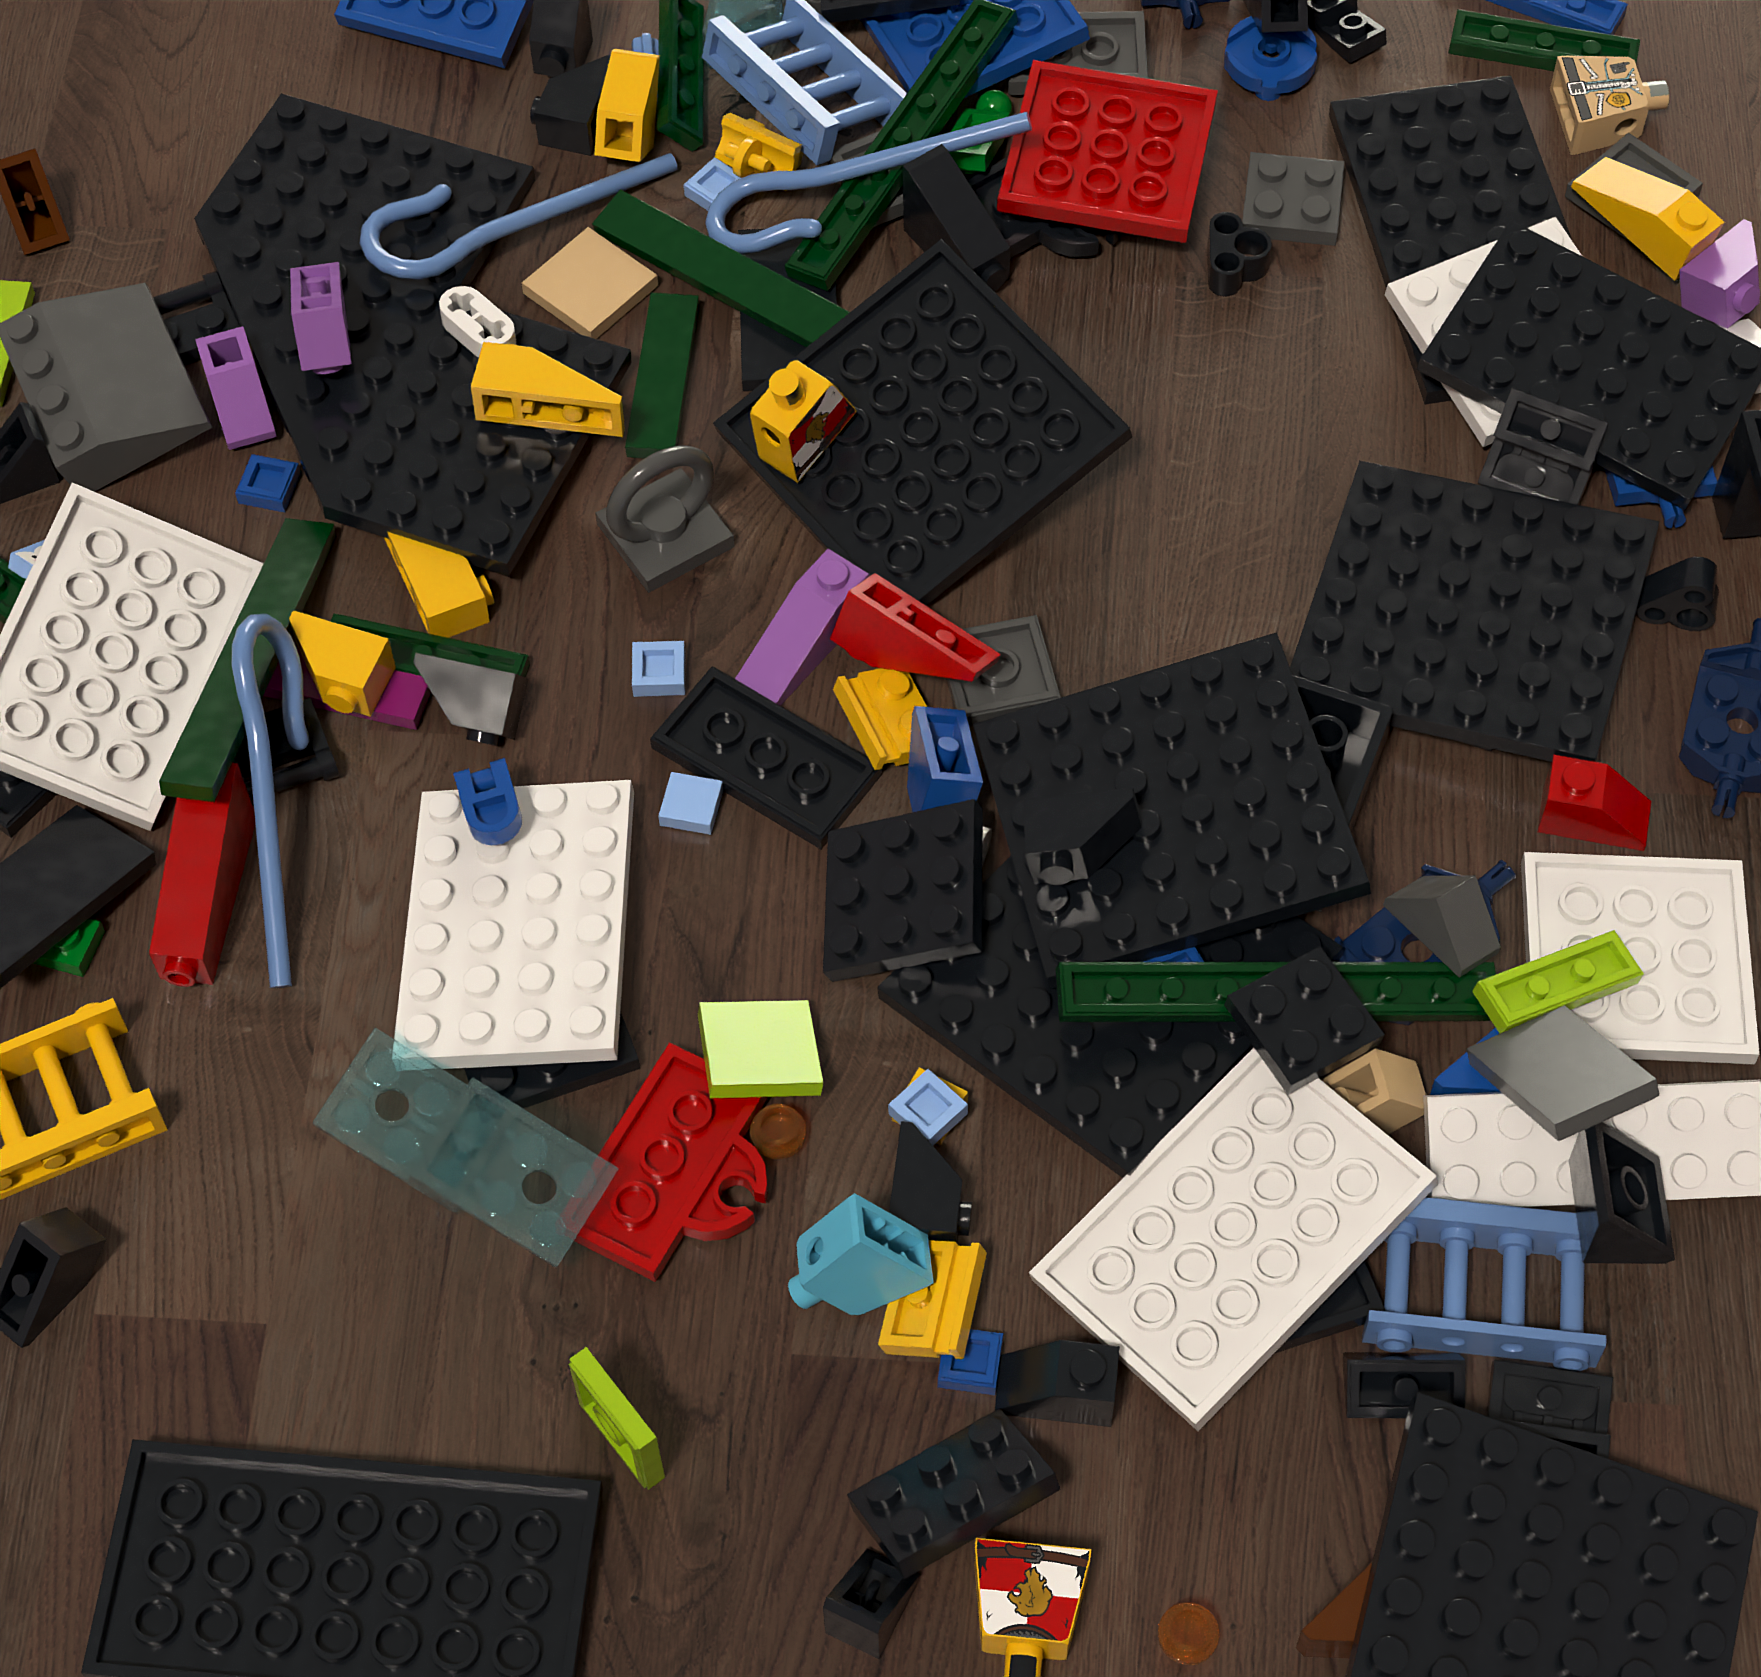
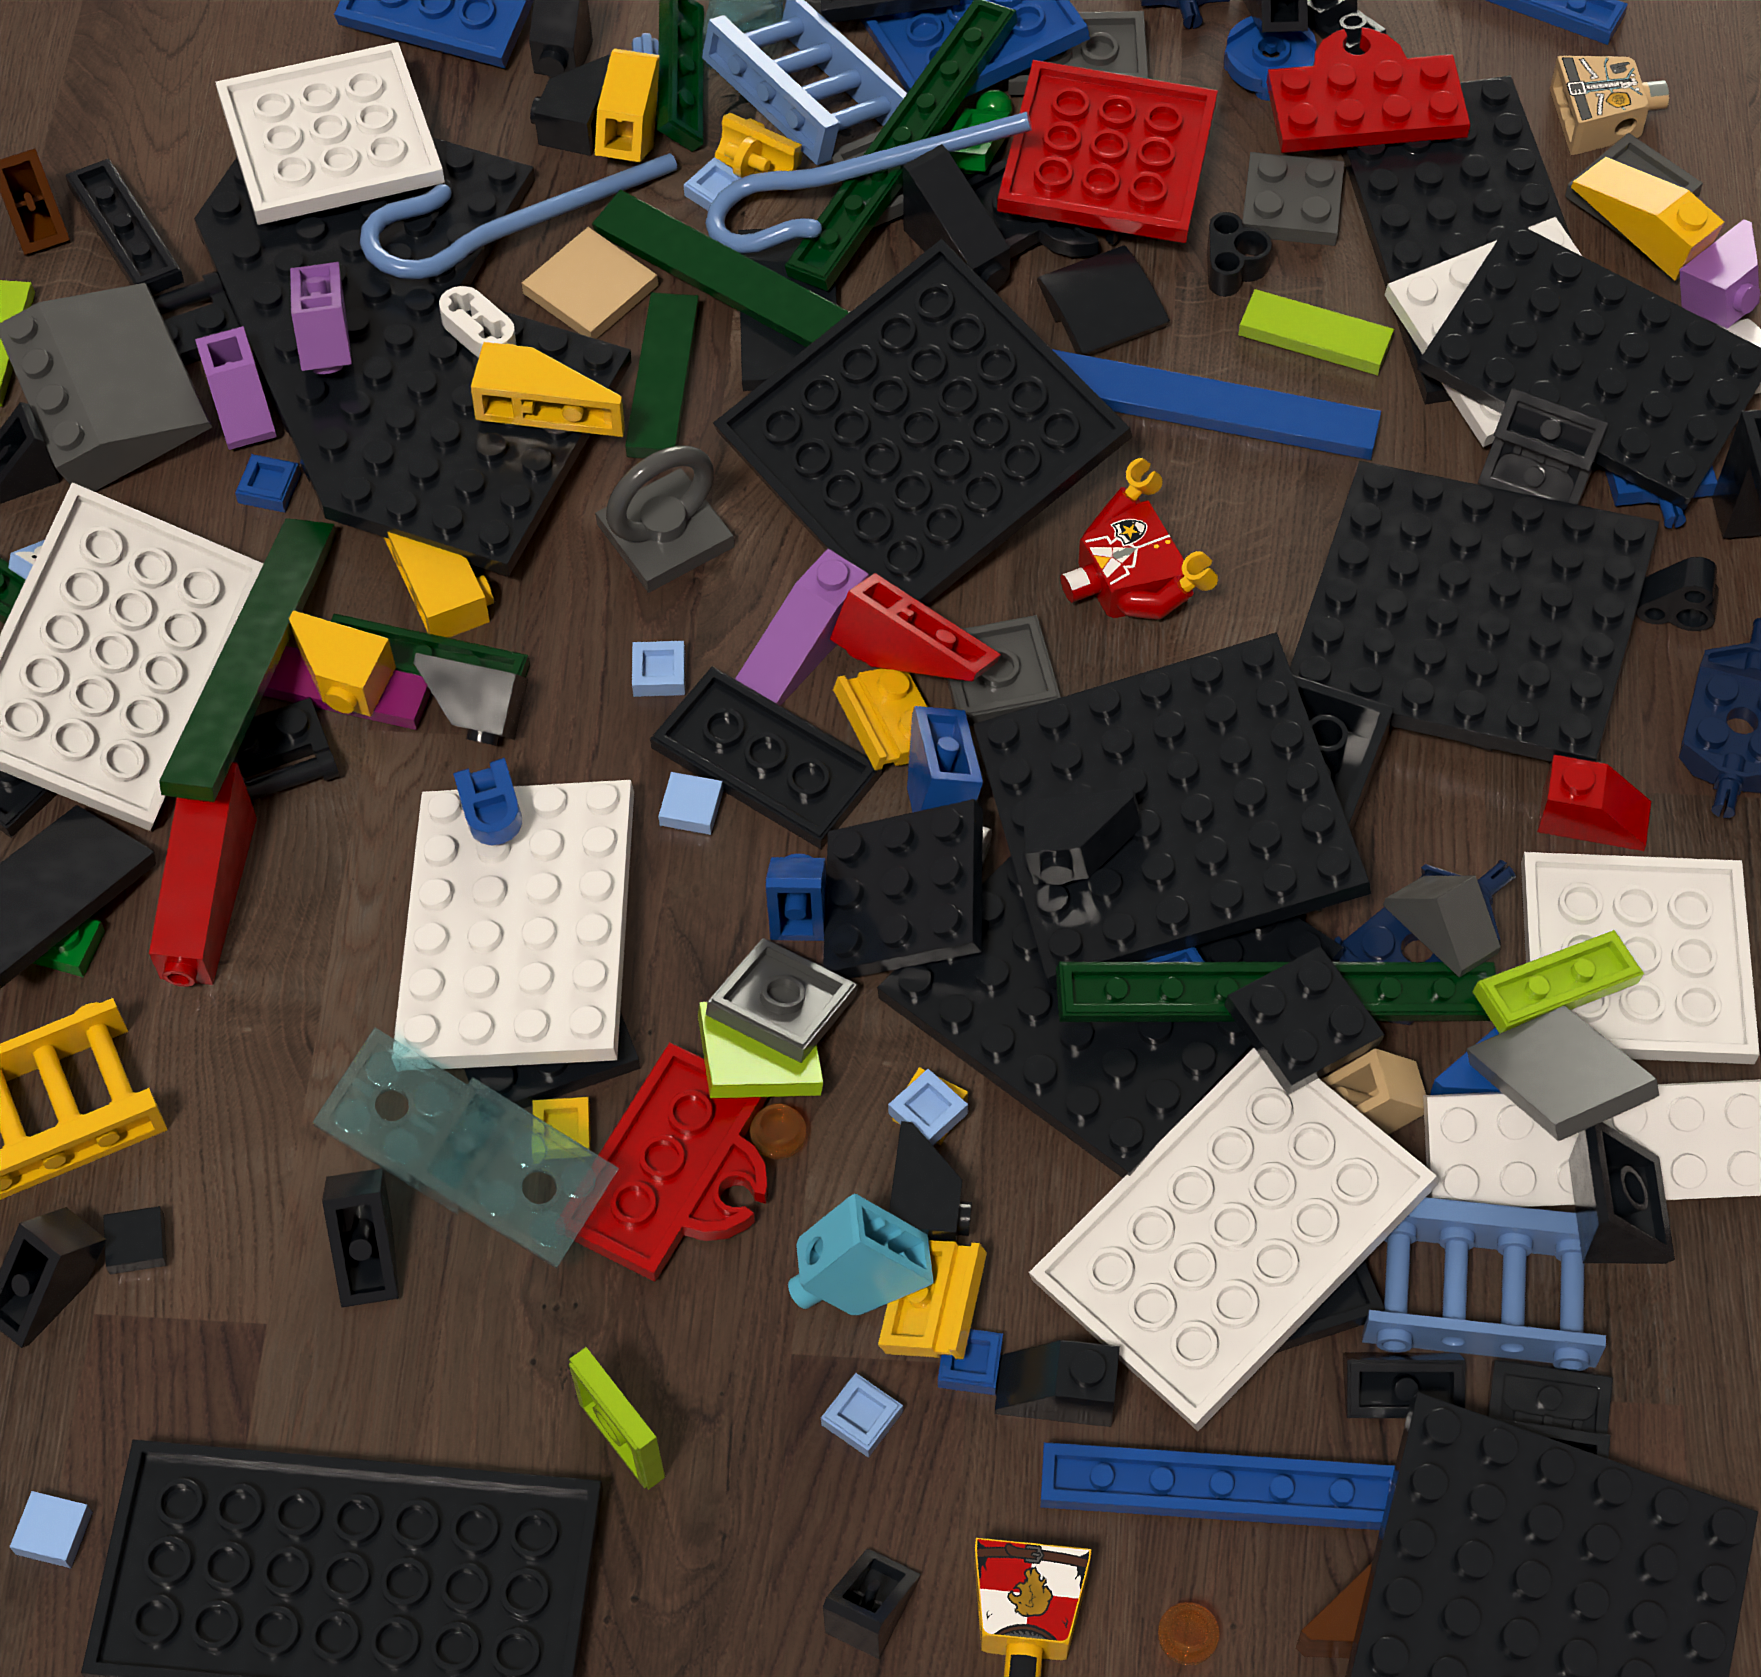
medium blue piece [232,614,309,988] -> none
yellow torso [750,360,857,483] -> none
black plate [847,1408,1061,1579] -> none
dark green tile [1448,9,1640,71] -> none
none -> light blue tile [10,1491,93,1568]
none -> black tile [65,158,184,295]
none -> black tile [103,1206,167,1275]
none -> white plate [216,42,445,225]
none -> black slope [322,1168,399,1308]
none -> yellow tile [533,1097,591,1160]
none -> dark grey tile [706,938,857,1063]
none -> blue slope [766,854,826,941]
none -> light blue tile [821,1373,903,1458]
none -> black slope [1037,245,1170,356]
none -> blue plate [1040,1442,1395,1530]
none -> blue tile [1052,349,1381,460]
none -> red torso [1060,458,1218,620]
none -> lime tile [1238,289,1394,376]
none -> red plate [1266,27,1470,153]

